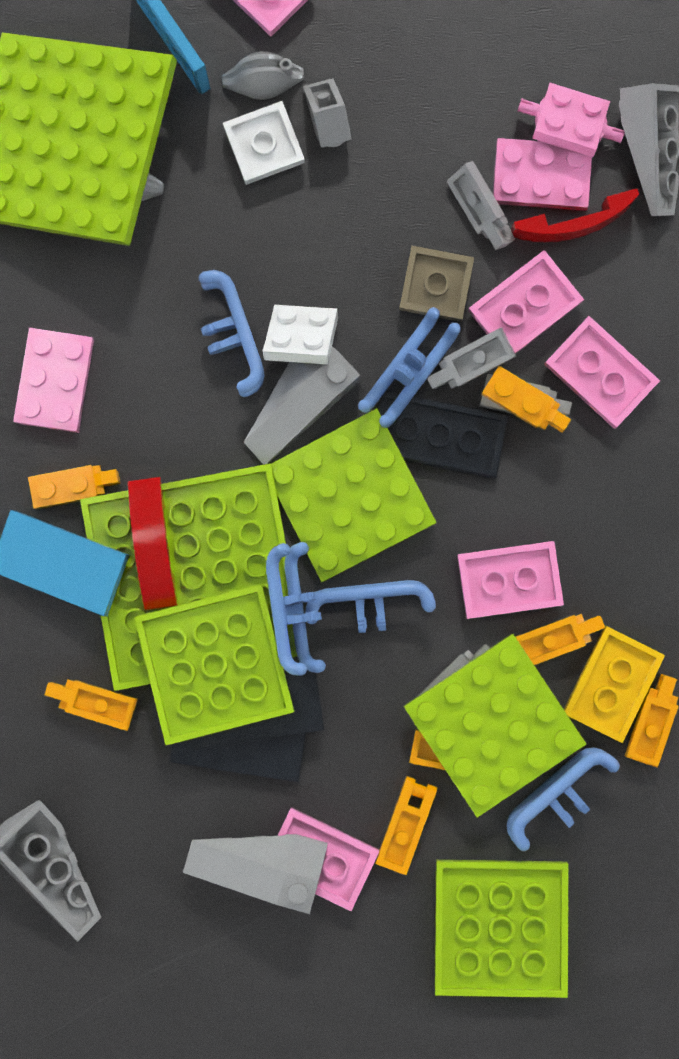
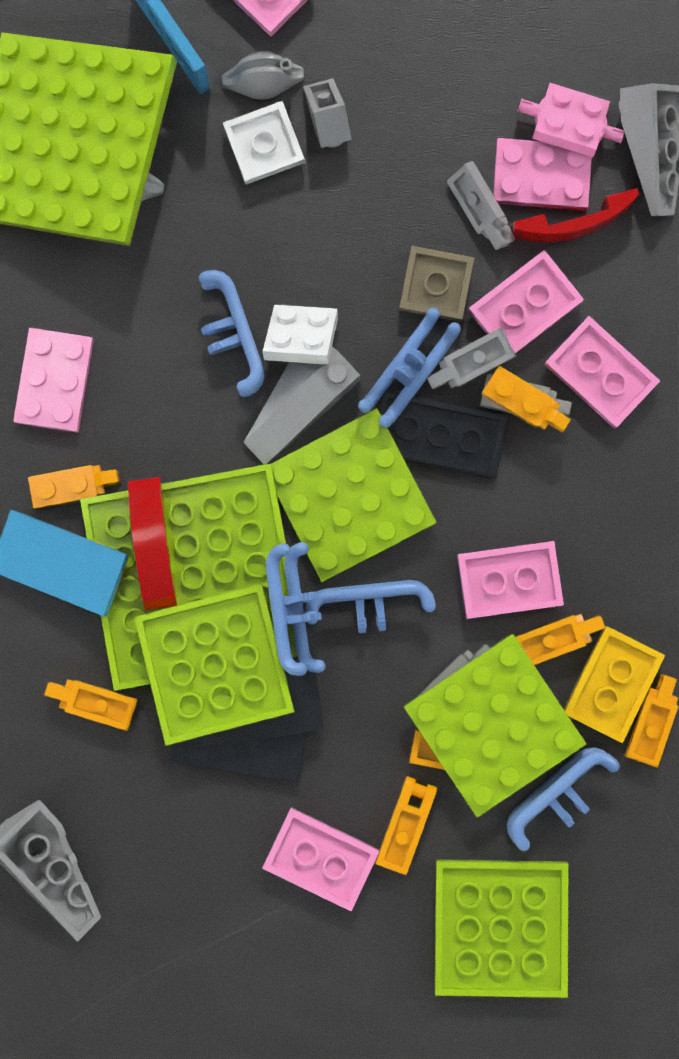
light grey wedge [183,834,328,914] -> none

